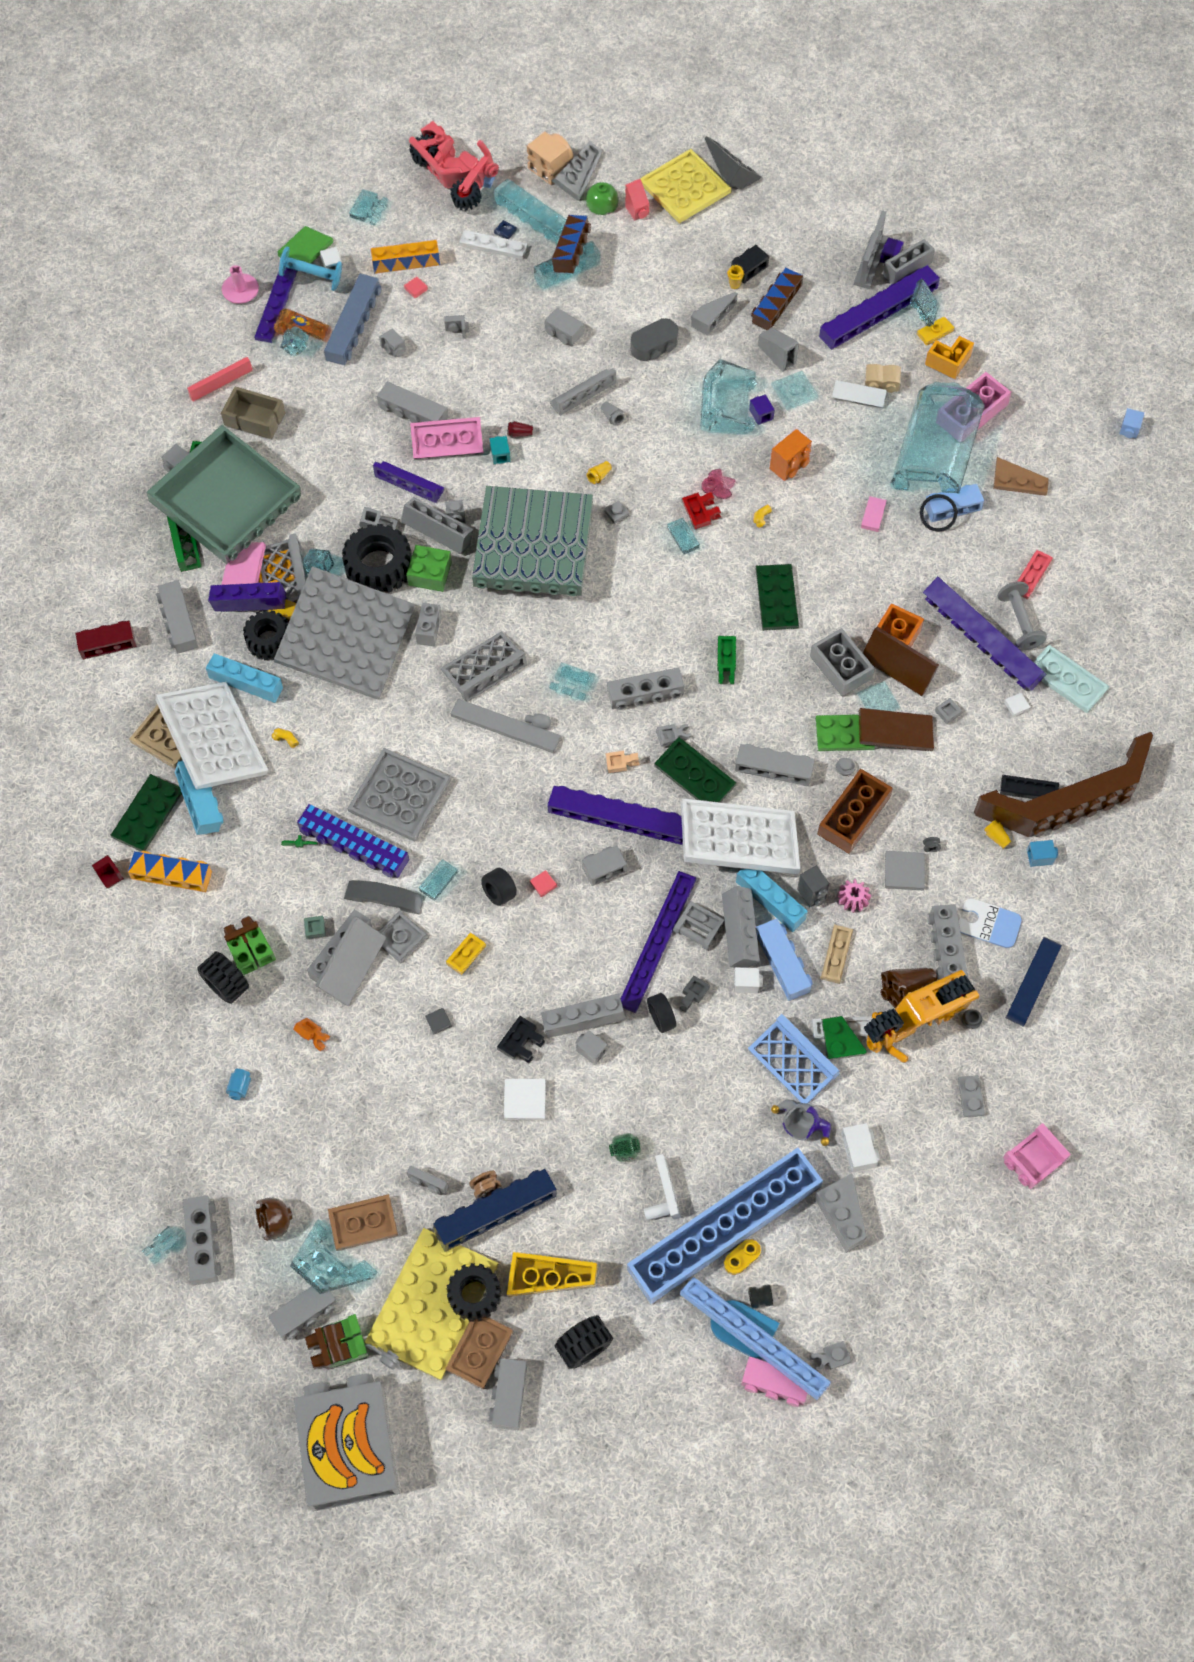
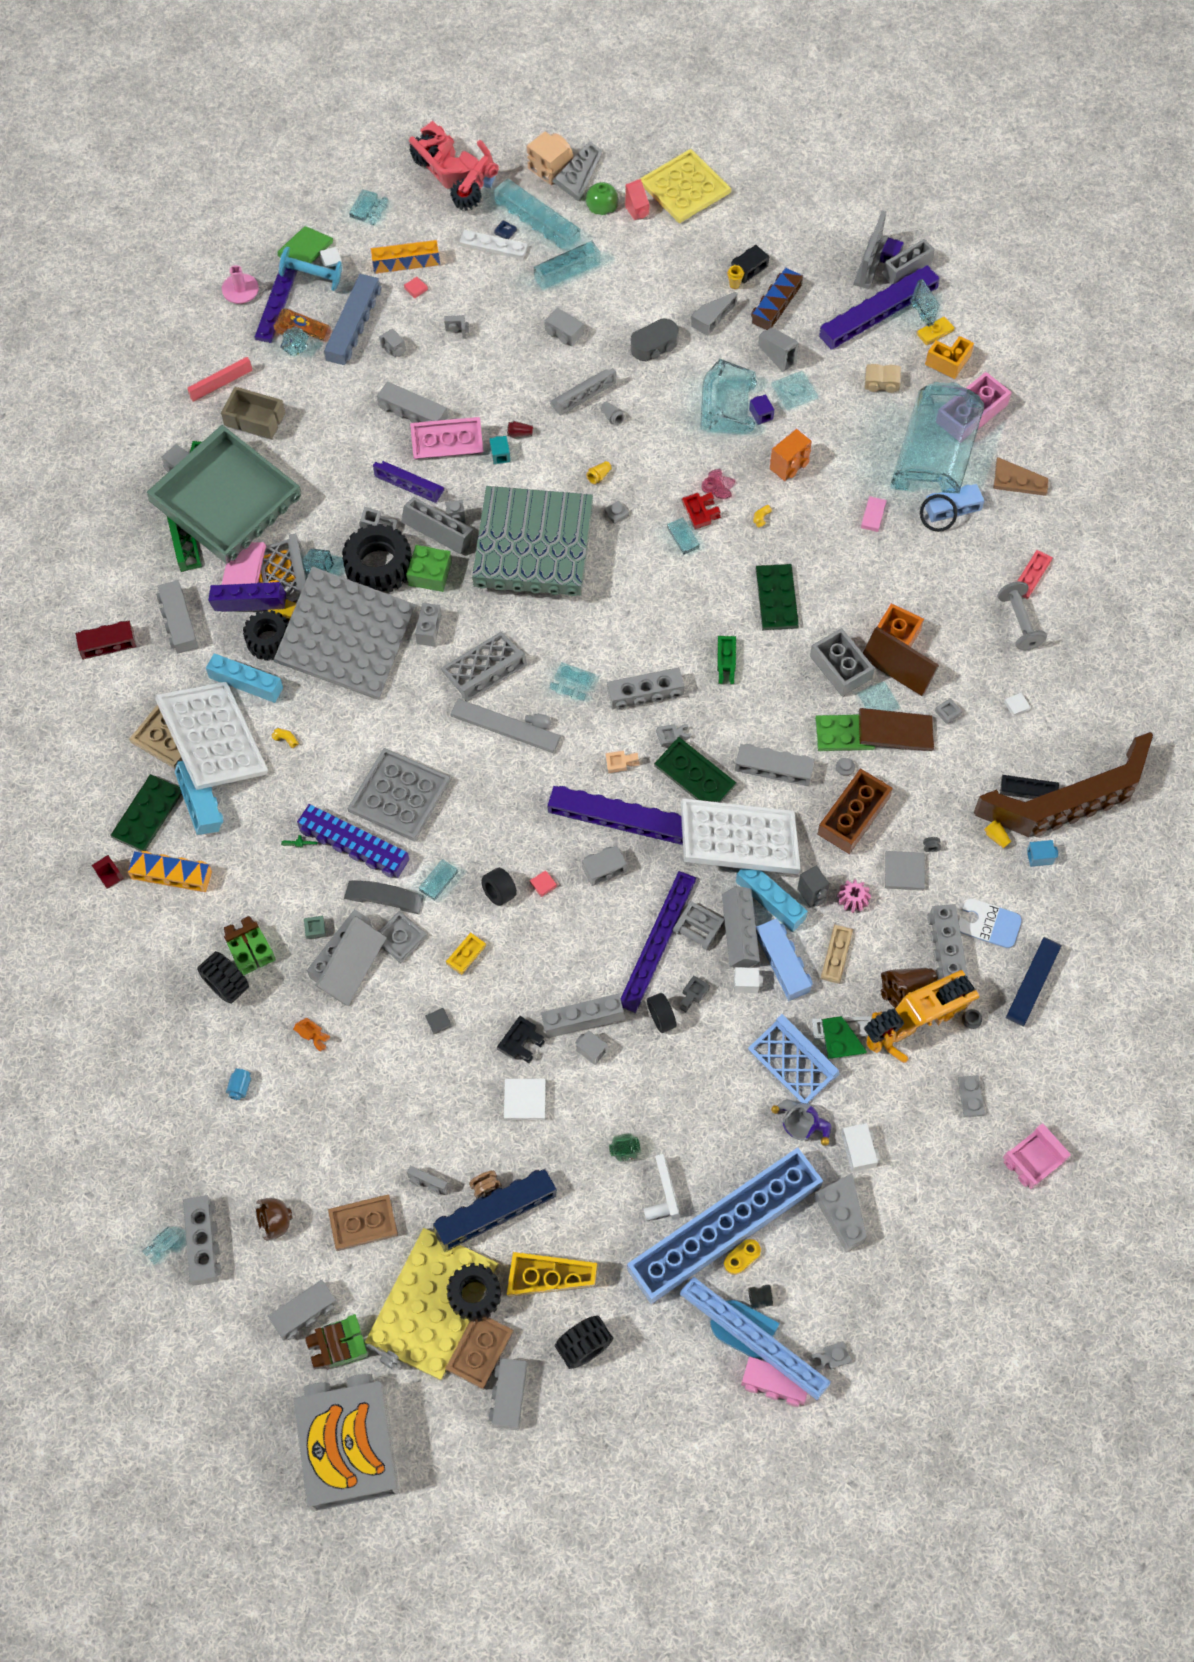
clear light blue wing [290,1219,377,1294] -> none
reddish brown brick [552,215,591,273] -> none
dark grey wedge [704,136,761,189] -> none
white tile [832,380,887,407] -> none
dark purple brick [923,576,1047,691] -> none
light aqua tile [1034,645,1110,713] -> none
light blue brick [1119,408,1144,438] -> none

